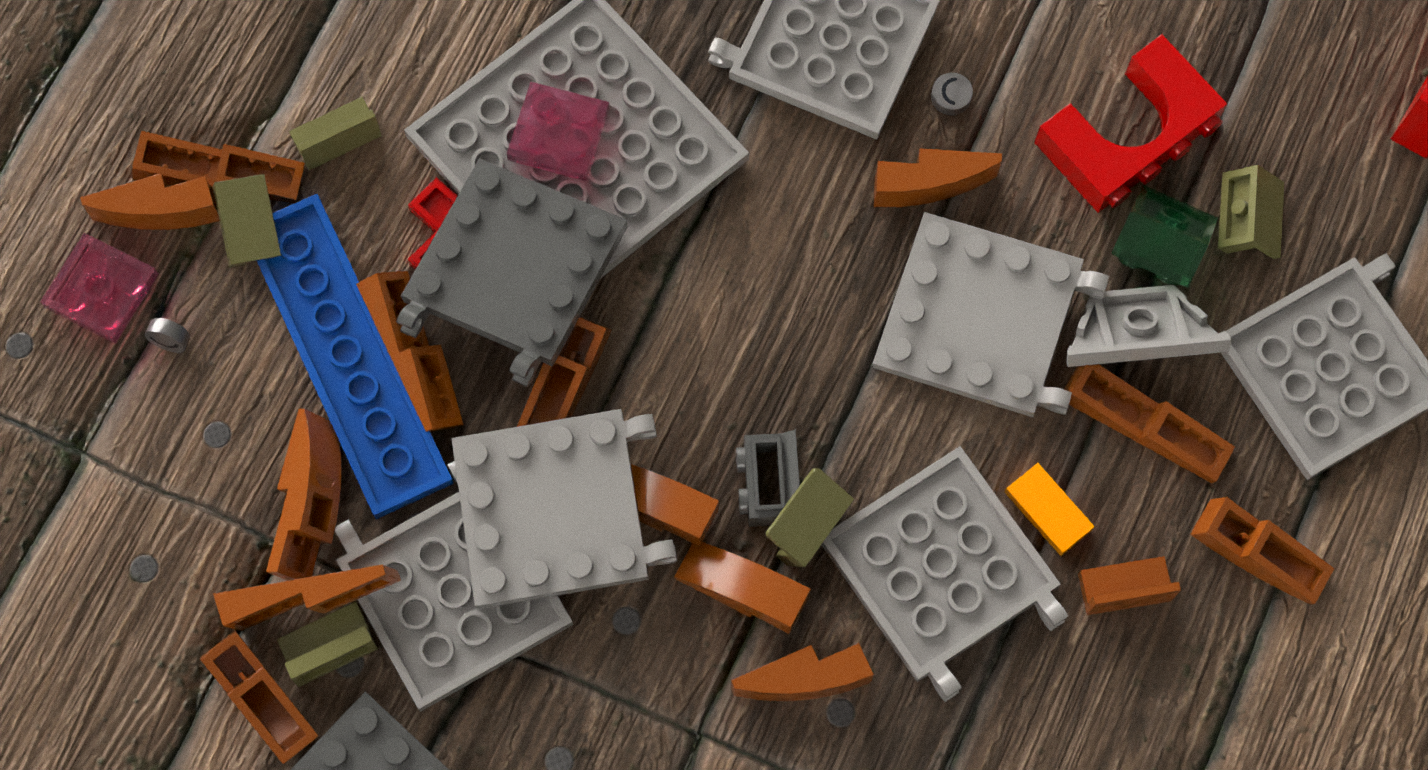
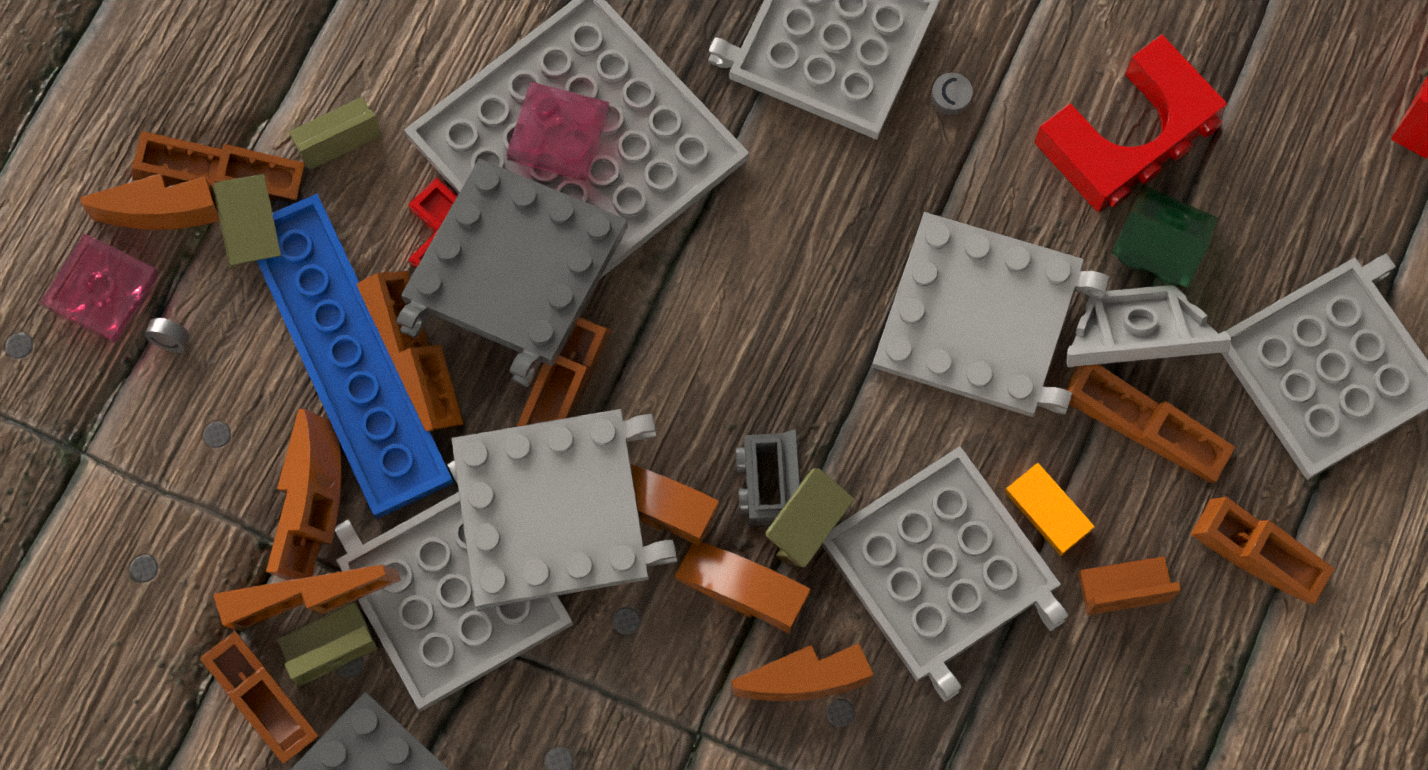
dark orange slope [874,148,1002,207] -> none
olive panel [1218,165,1284,259] -> none

